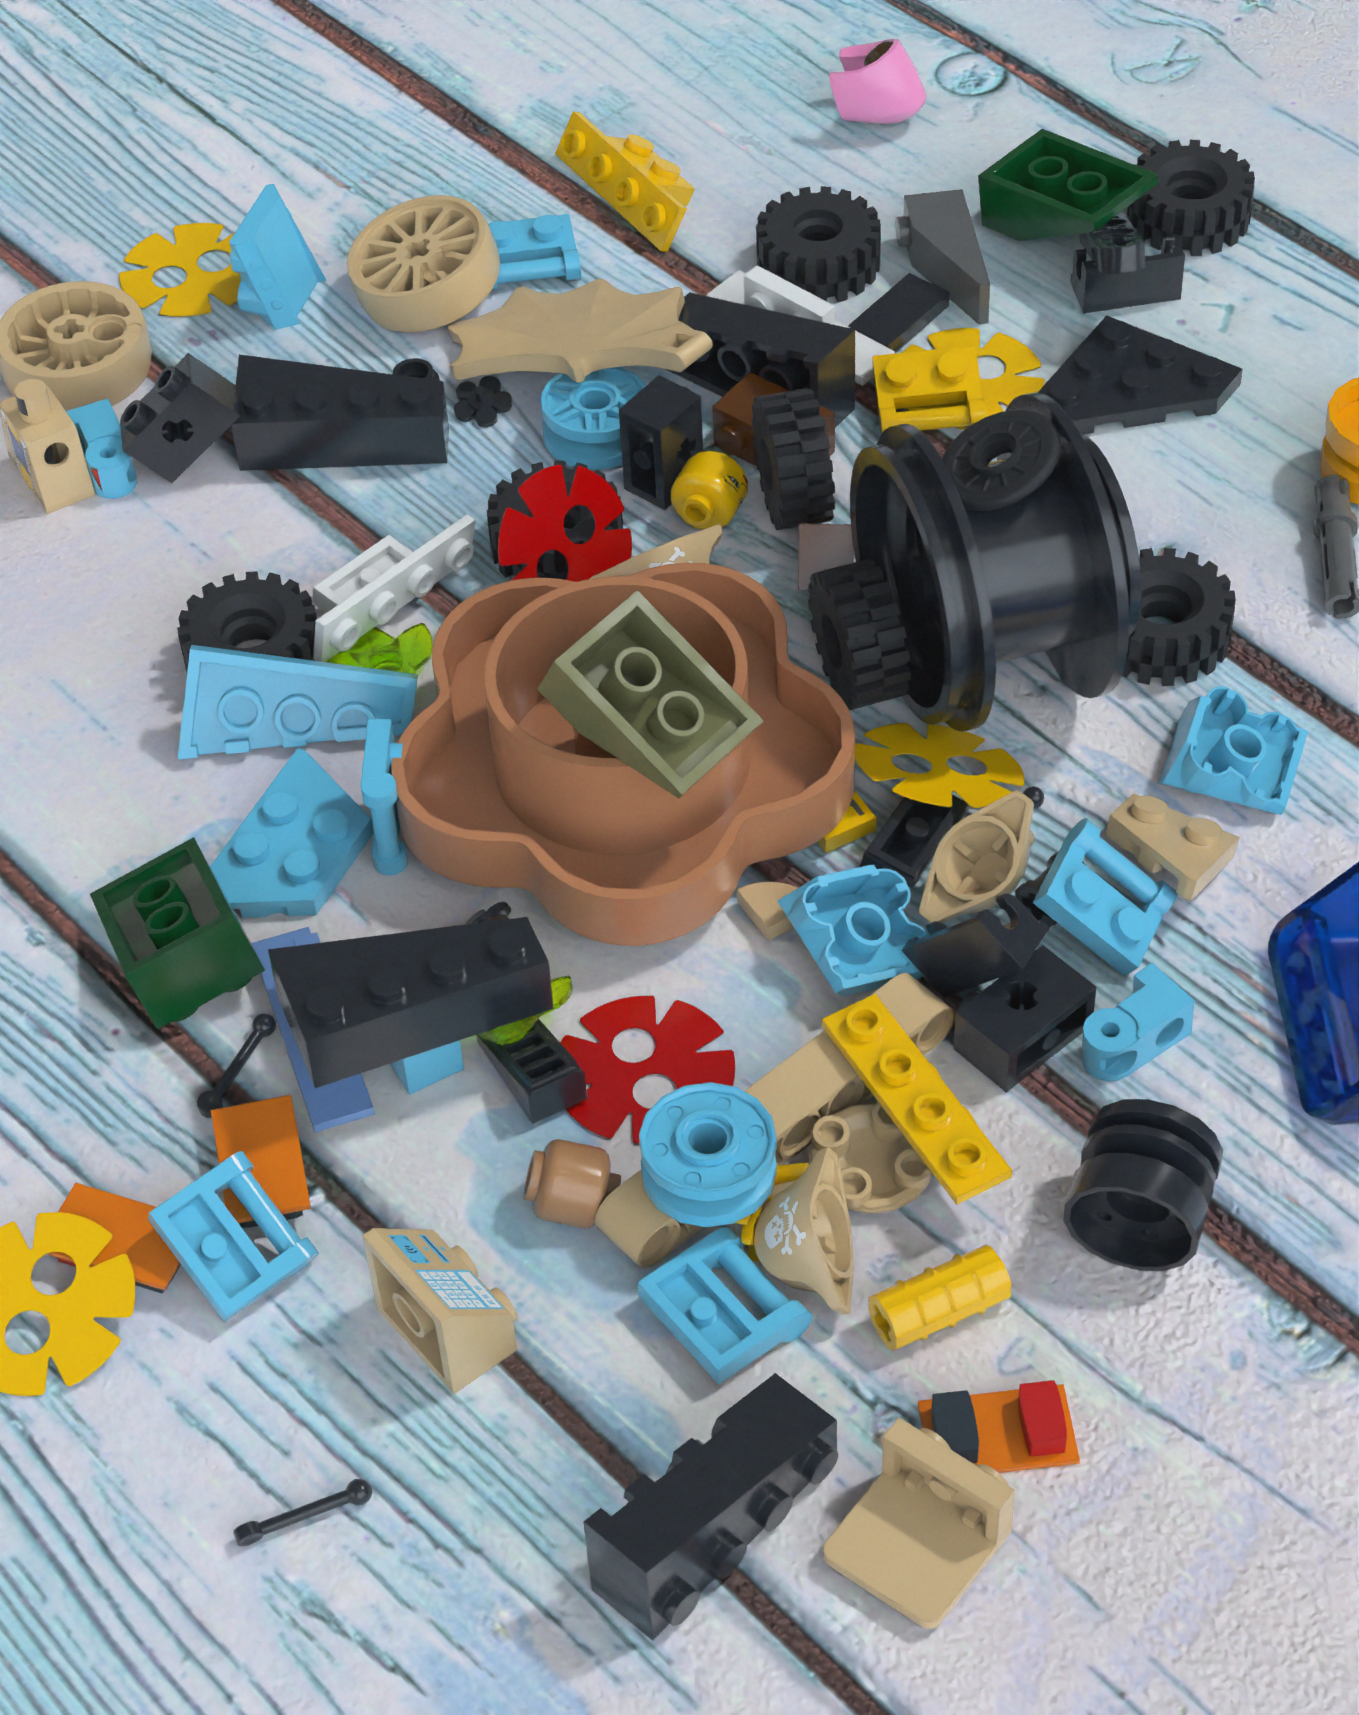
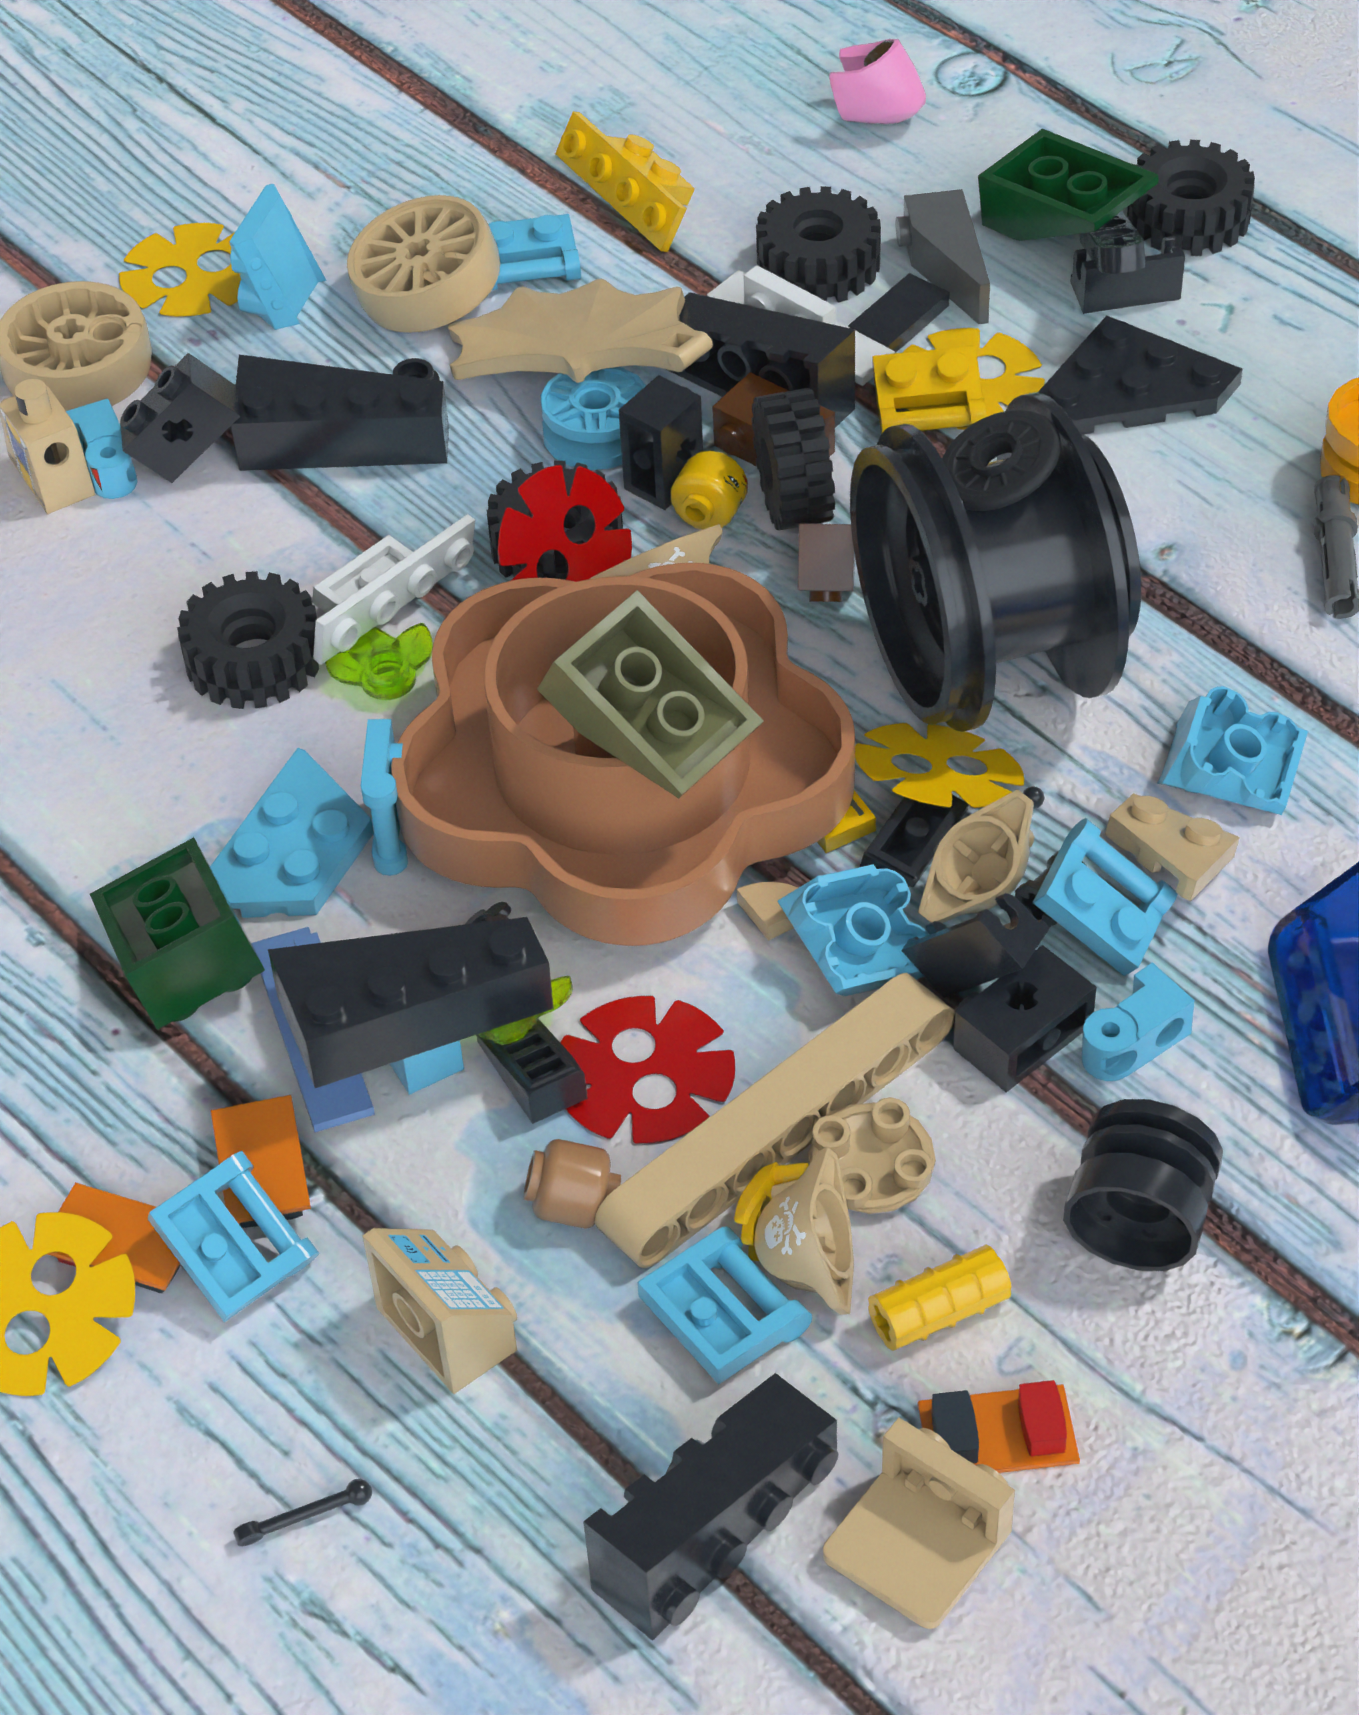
medium azure wing [177,645,418,760] -> none
black hinge [197,1013,276,1118] -> none
black plant [453,376,512,427] -> none
medium azure wheel [639,1082,777,1227] -> none
black tyre [808,559,911,711] -> none
yellow bracket [822,994,1012,1205] -> none
black tyre [1122,548,1236,686] -> none

